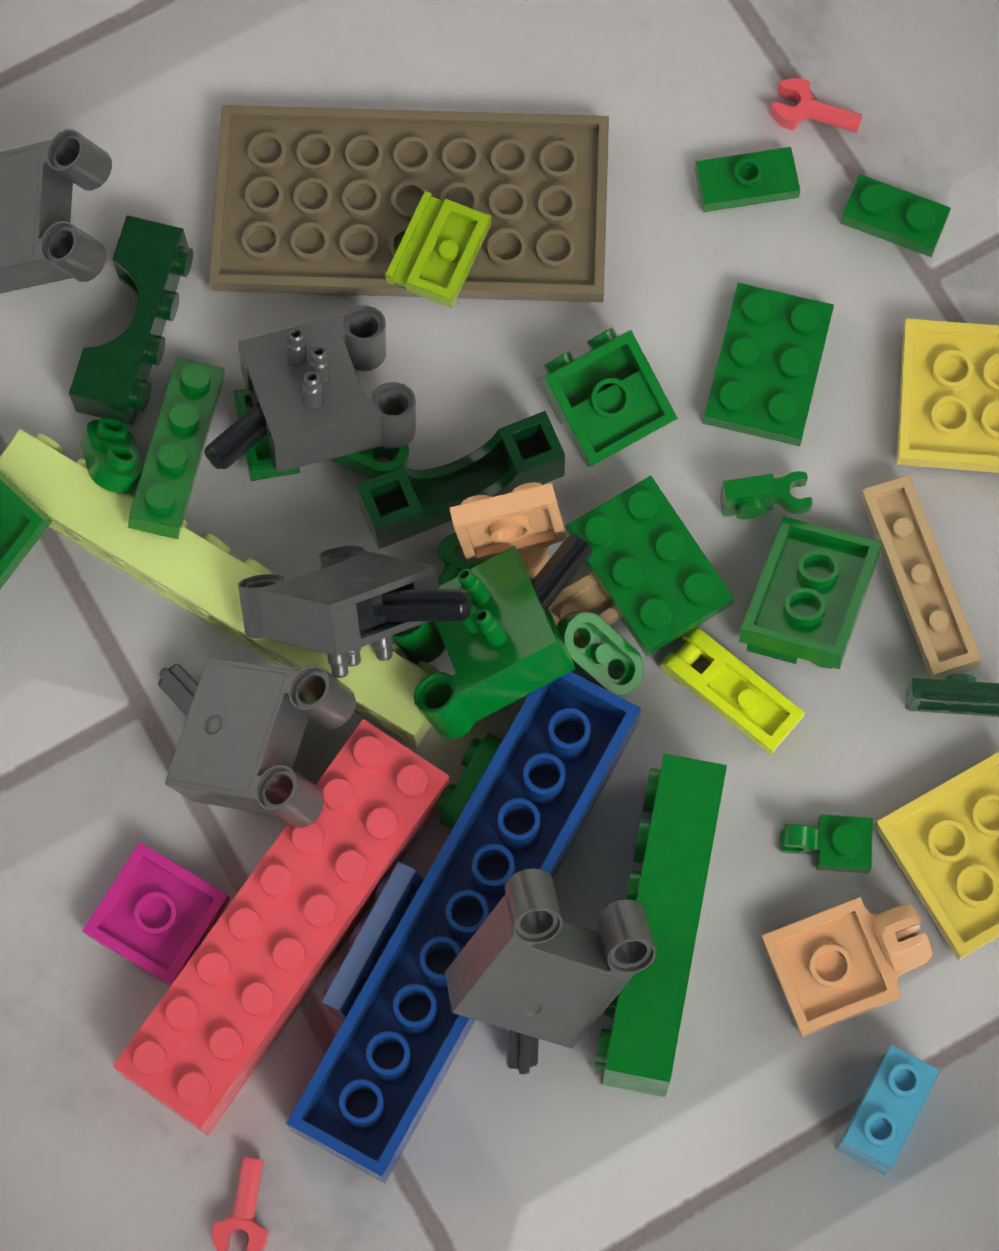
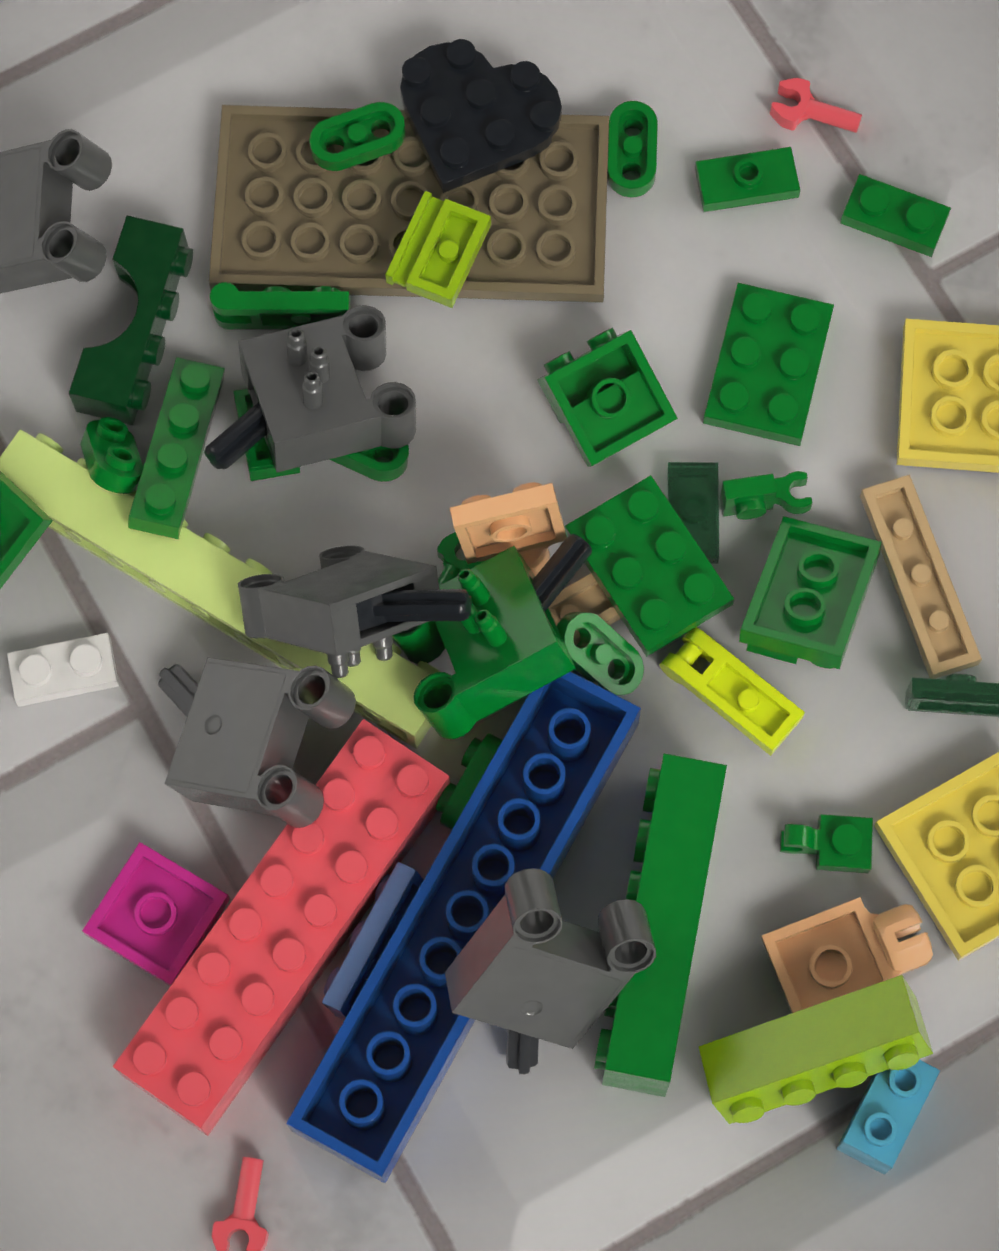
dark green arch [356,411,565,550] -> none
none -> white plate [7,633,119,707]
none -> green plate [210,282,352,330]
none -> green plate [309,102,406,171]
none -> black plate [400,39,562,193]
none -> green plate [607,101,658,198]
none -> clear green plate [667,462,719,564]
none -> lime brick [698,975,933,1124]

